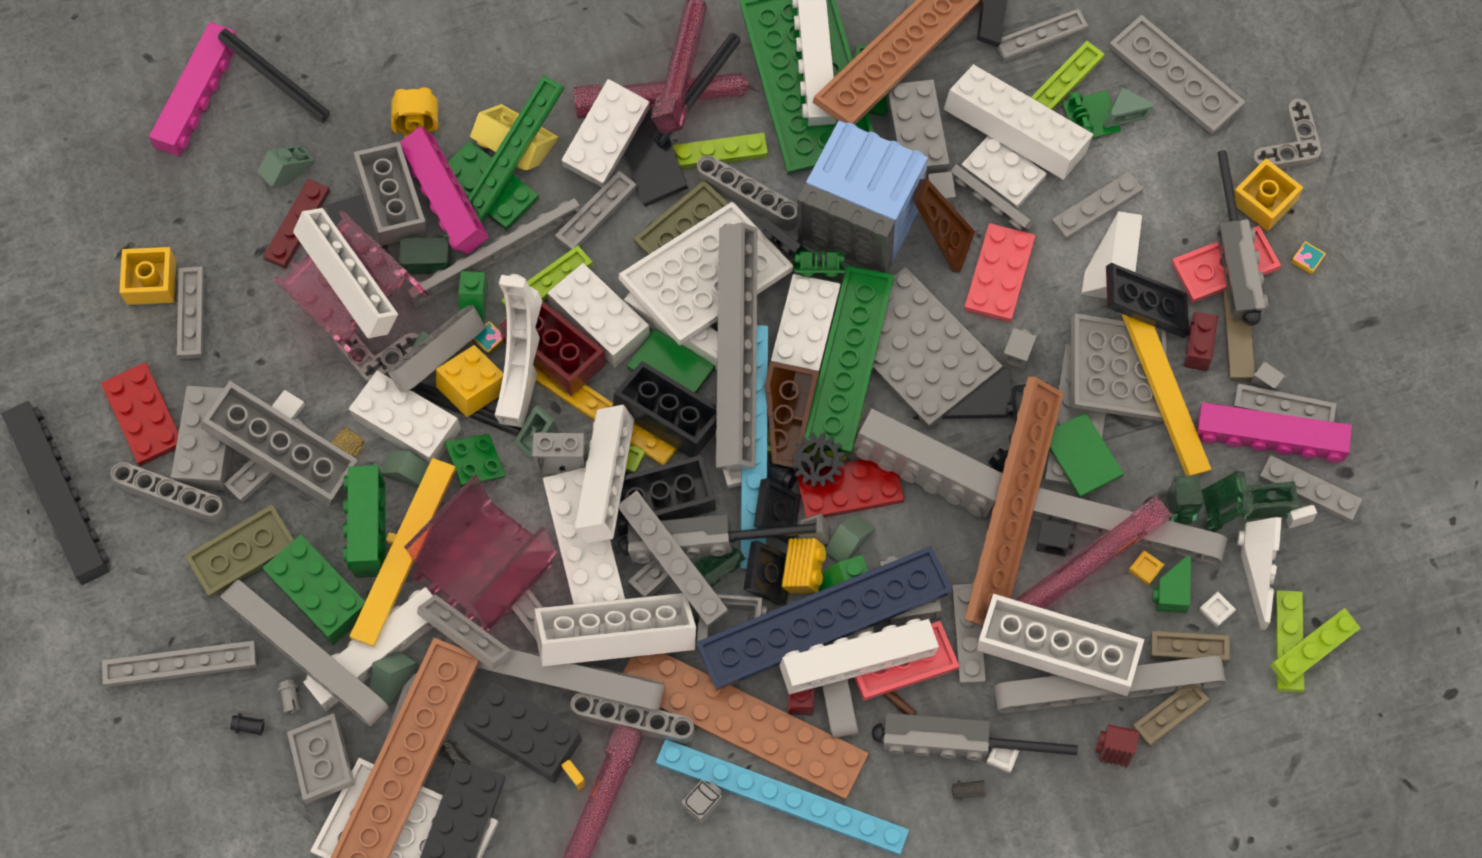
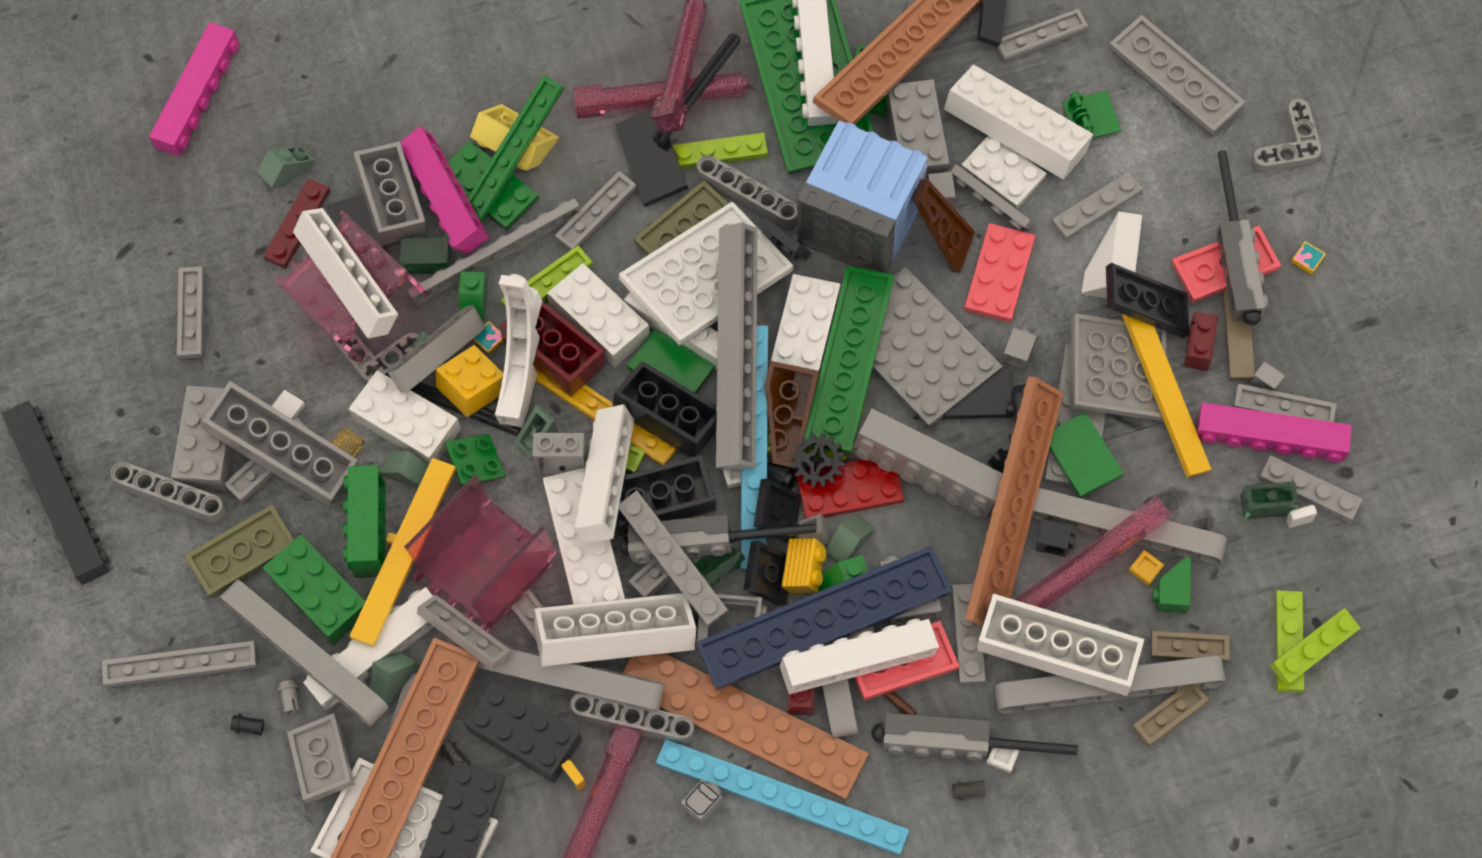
red plate [101,362,179,466] -> none
yellow brick [119,247,177,305] -> none
black axle [218,28,330,122] -> none
yellow brick [391,87,438,138] -> none
white brick [561,79,650,188] -> none
green hinge [792,251,844,277] -> none
lime plate [1031,41,1105,110] -> none
dark red brick [1095,724,1139,768] -> none
sand green slope [1103,87,1154,128] -> none
clear green brick [1167,475,1203,525] -> none
white tile [1199,592,1236,628] -> none
clear green plate [1201,471,1253,532] -> none
yellow brick [1234,158,1303,232] -> none
white wedge [1237,517,1281,630] -> none

